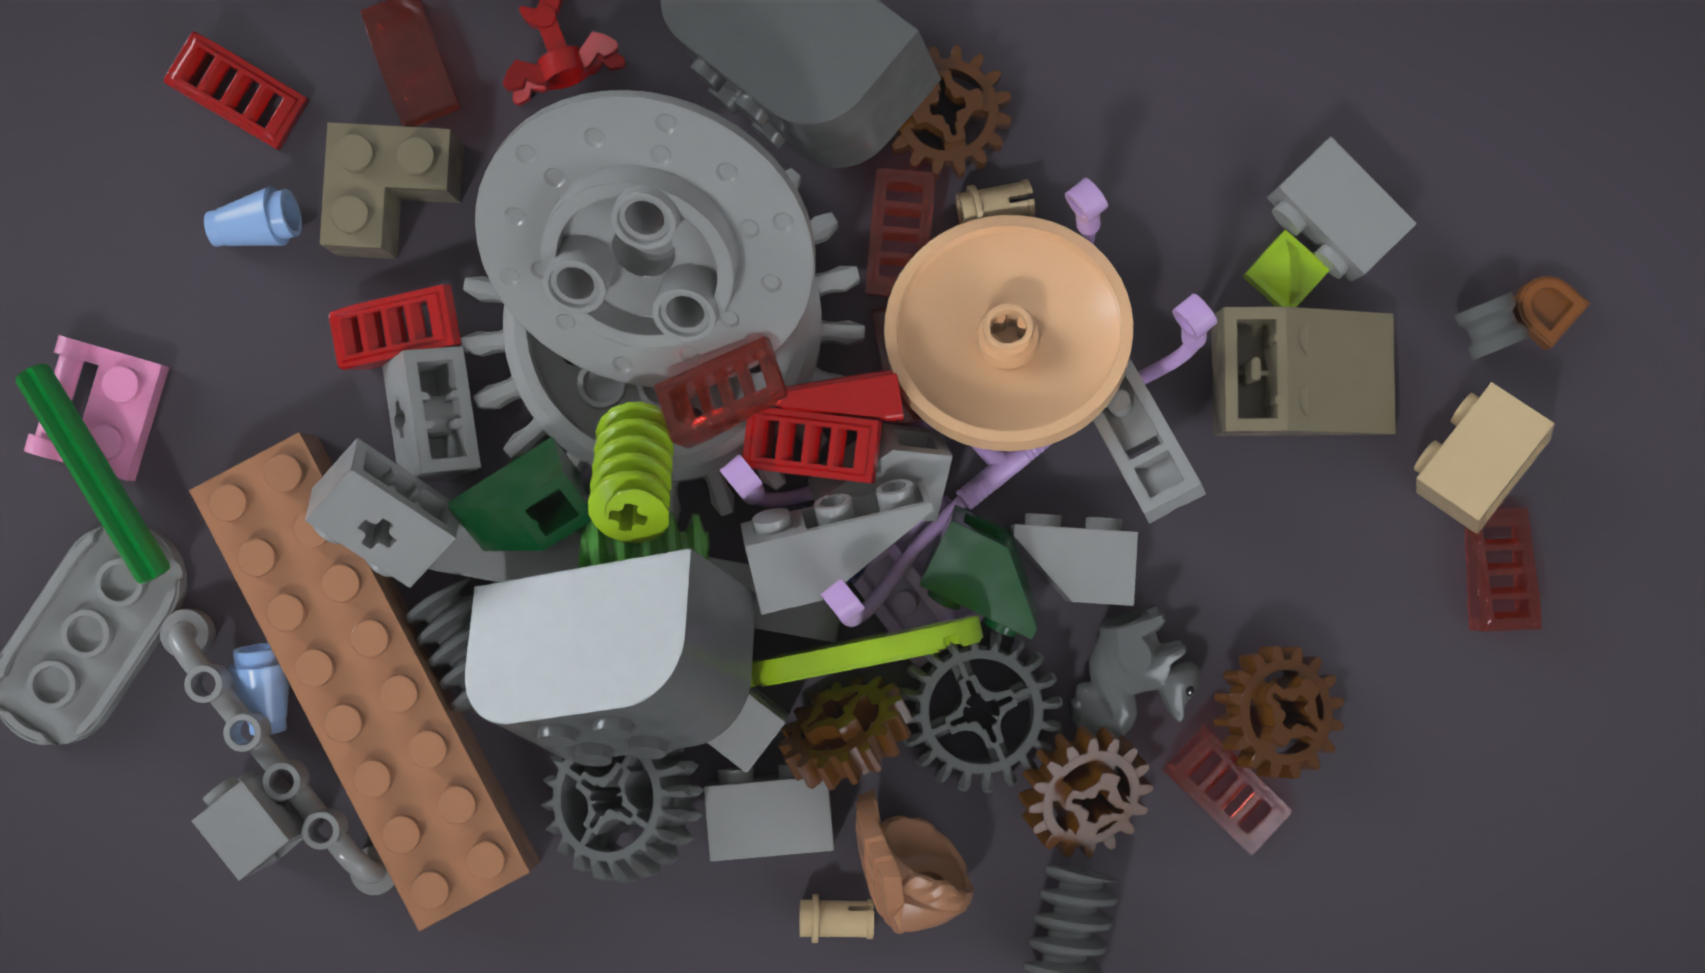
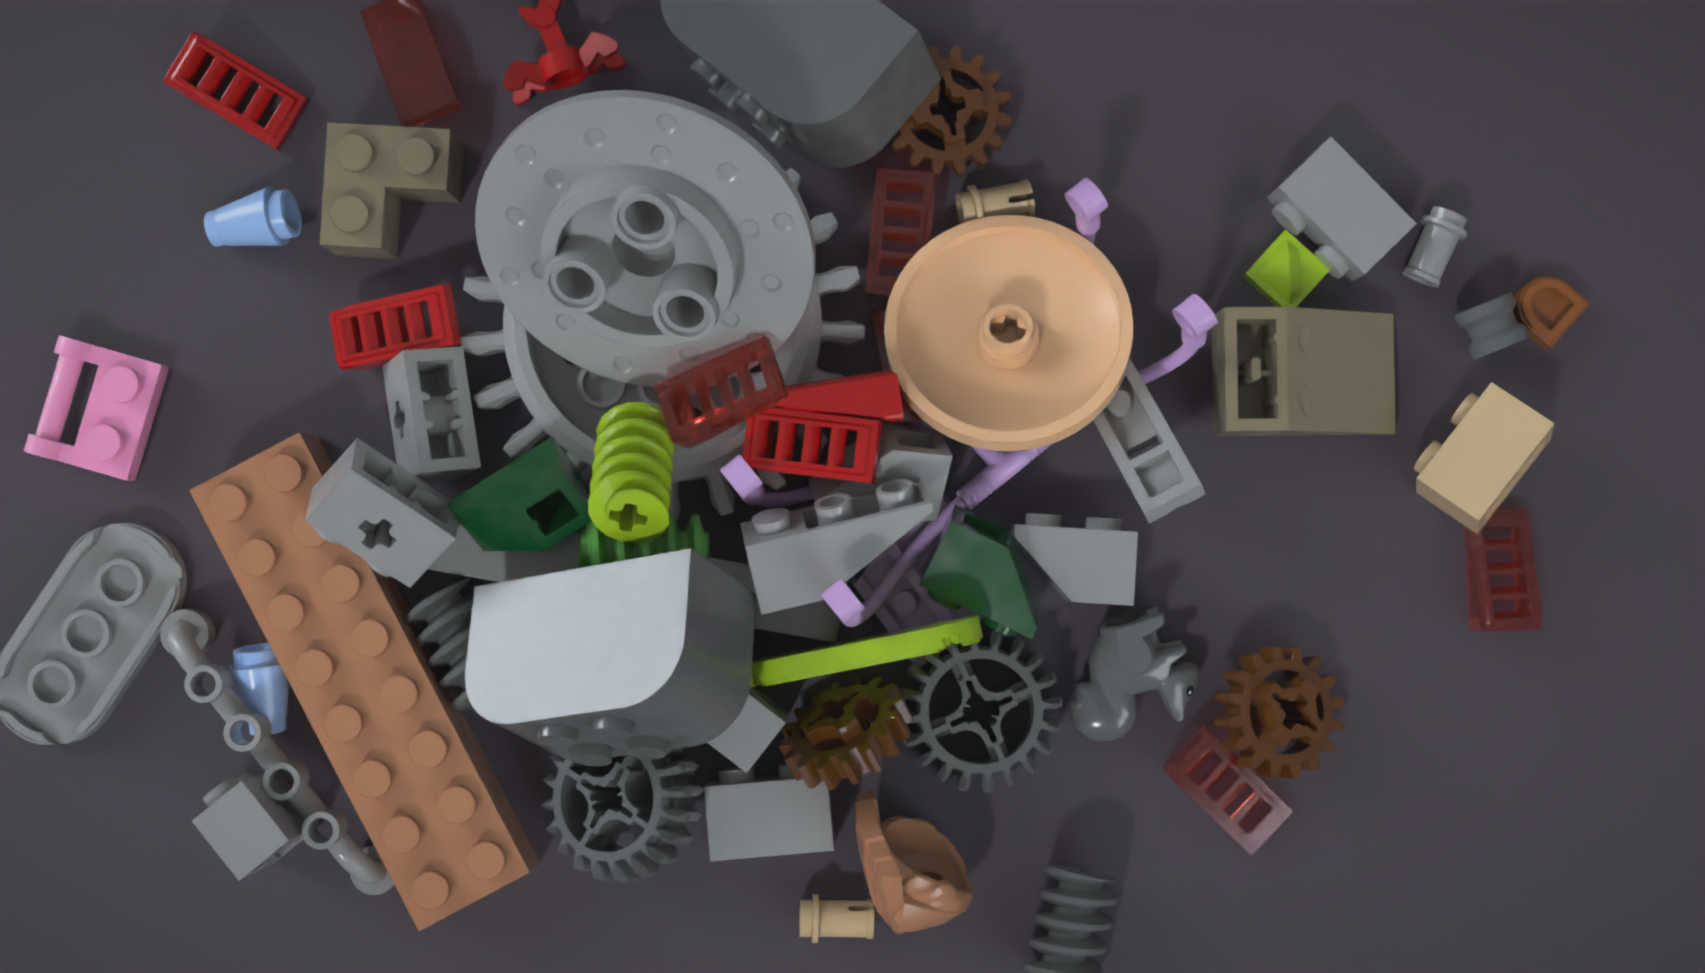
green axle [15,363,170,584] -> none
reddish brown gear [1018,726,1153,858] -> none
none -> light grey pin [1402,206,1468,288]

